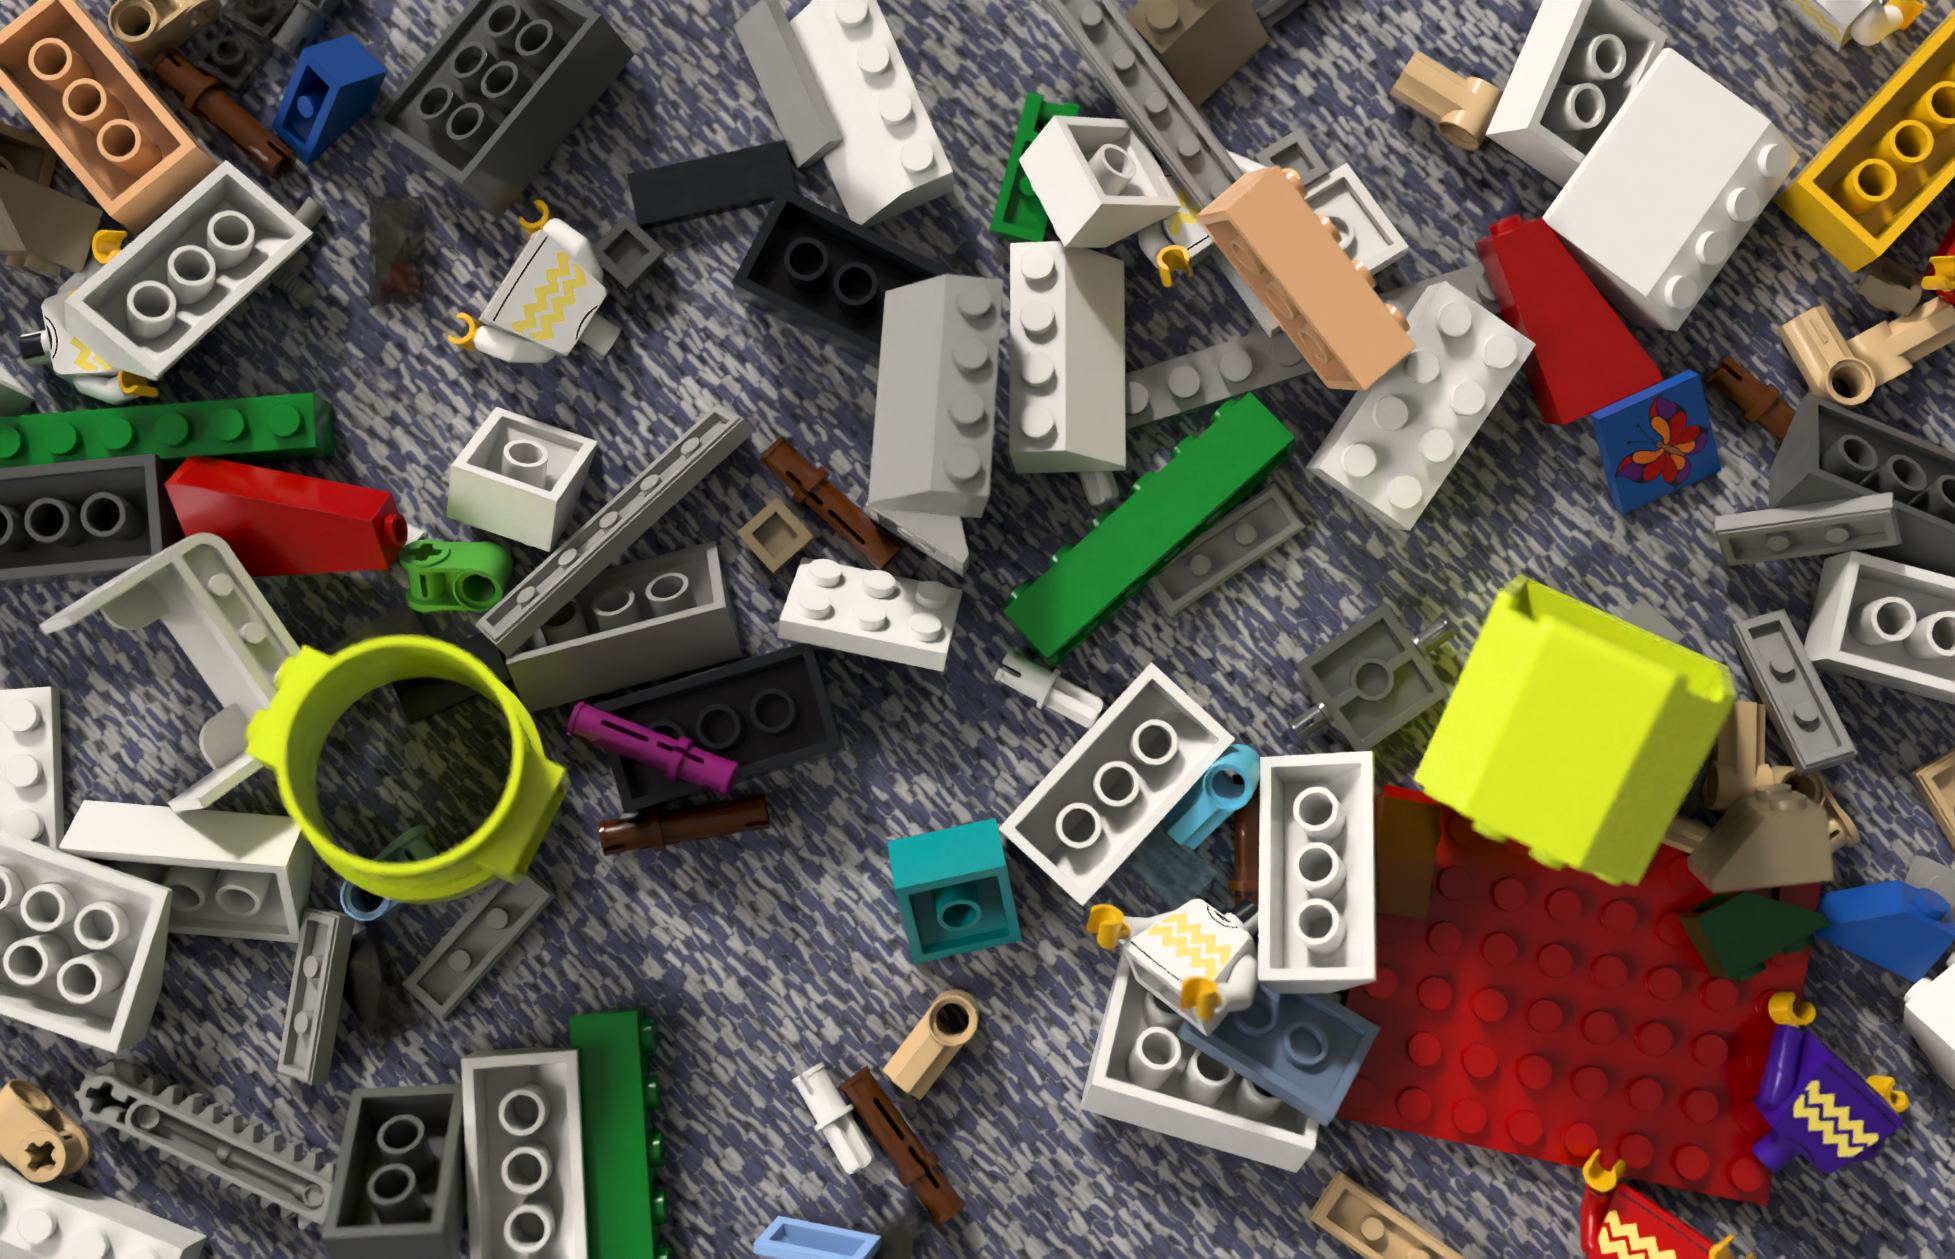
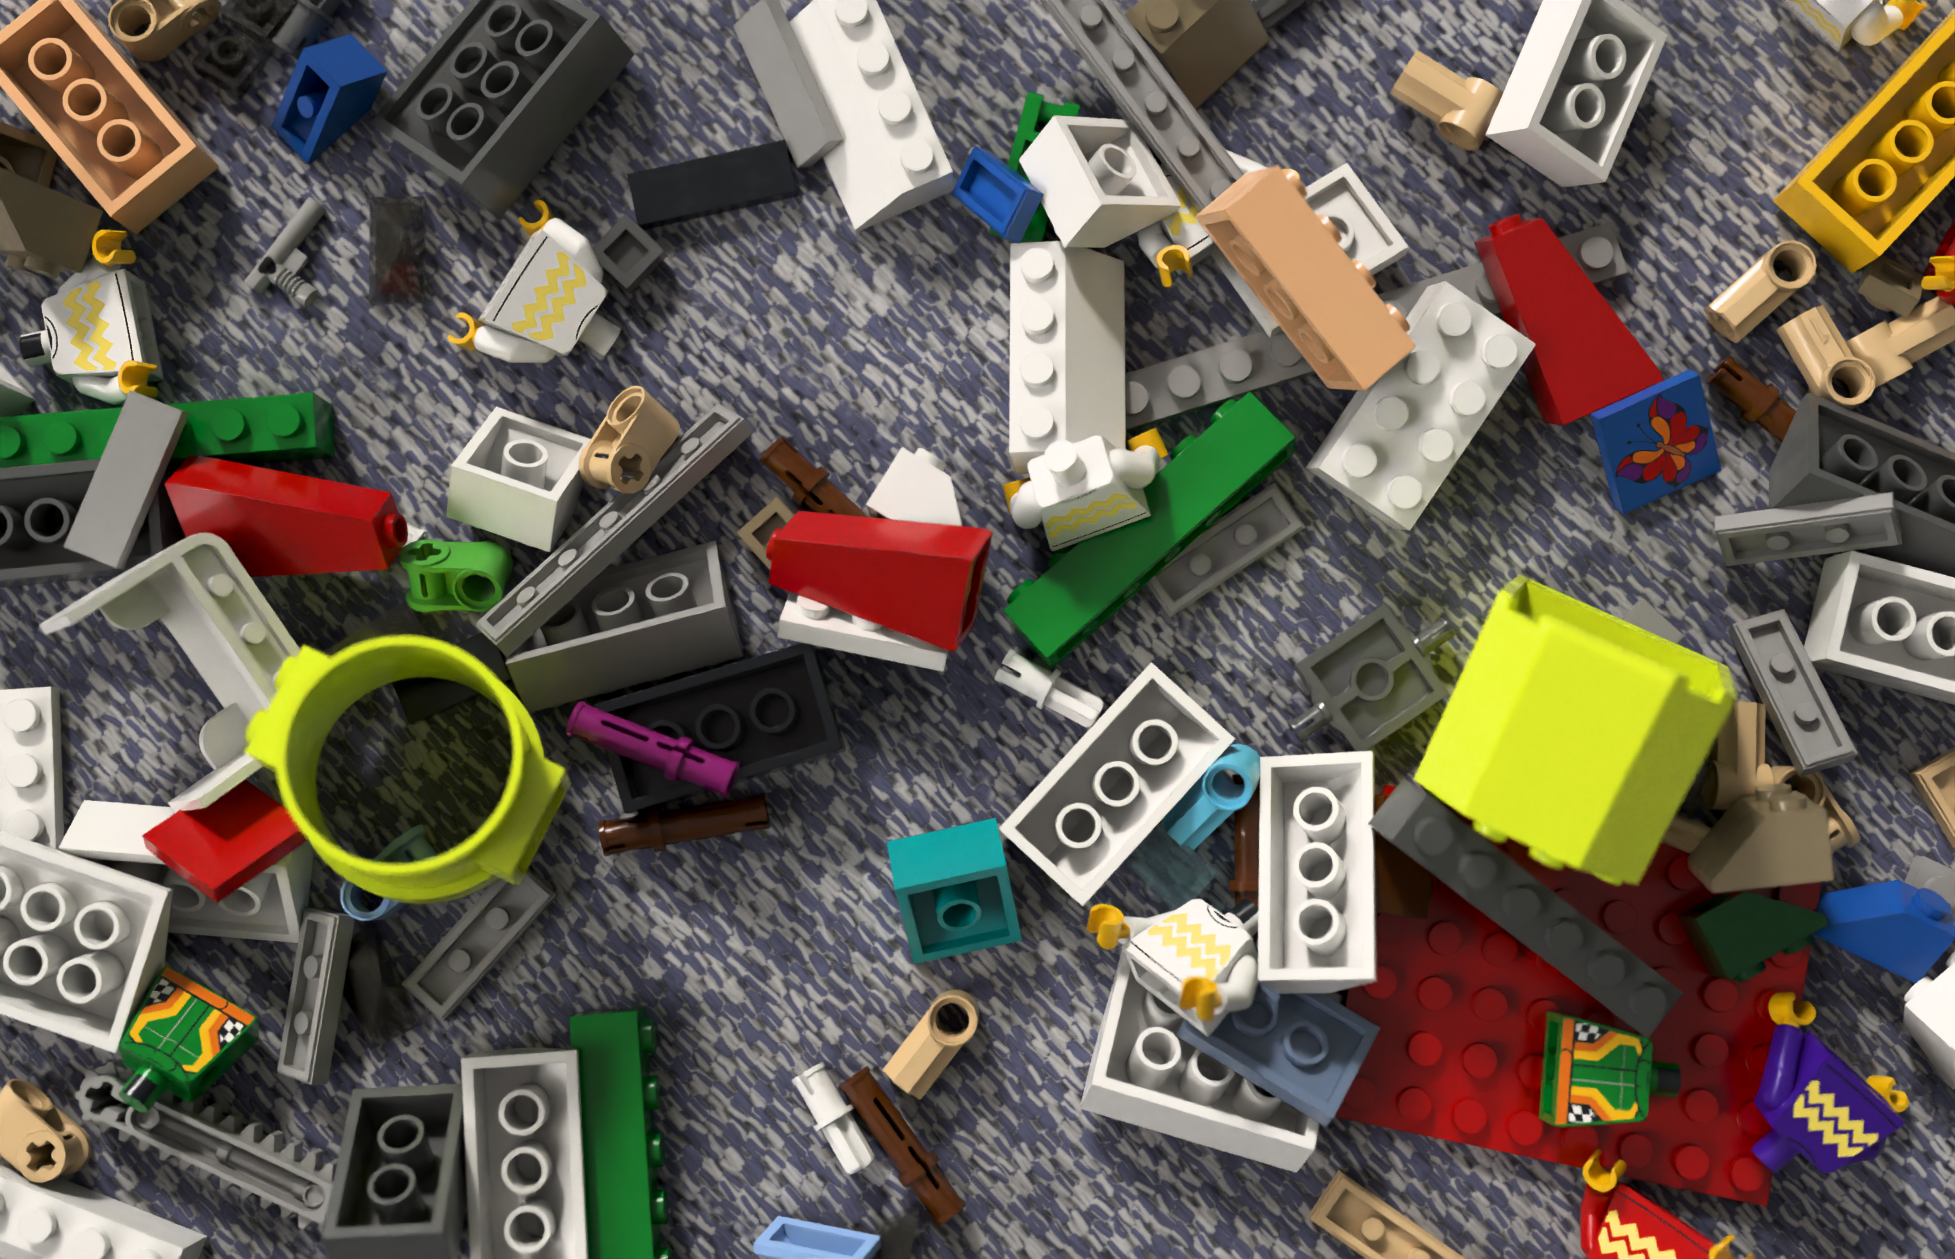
white slope [64,160,313,381] -> none
reddish brown pin [150,47,297,180] -> none
black brick [732,186,960,369] -> none
light grey slope [867,274,1003,518] -> none
light grey plate [1253,128,1330,187] -> none
white slope [1542,48,1800,331] -> none
none -> light grey tile [64,390,189,570]
none -> torso [119,964,259,1114]
none -> red tile [142,779,309,903]
none -> tan piece [579,386,680,494]
none -> red slope [766,511,993,653]
none -> blue tile [952,146,1044,244]
none -> white torso [1002,427,1169,552]
none -> dark grey brick [1368,778,1683,1039]
none -> torso [1539,1010,1681,1127]
none -> tan piece [1704,240,1817,343]

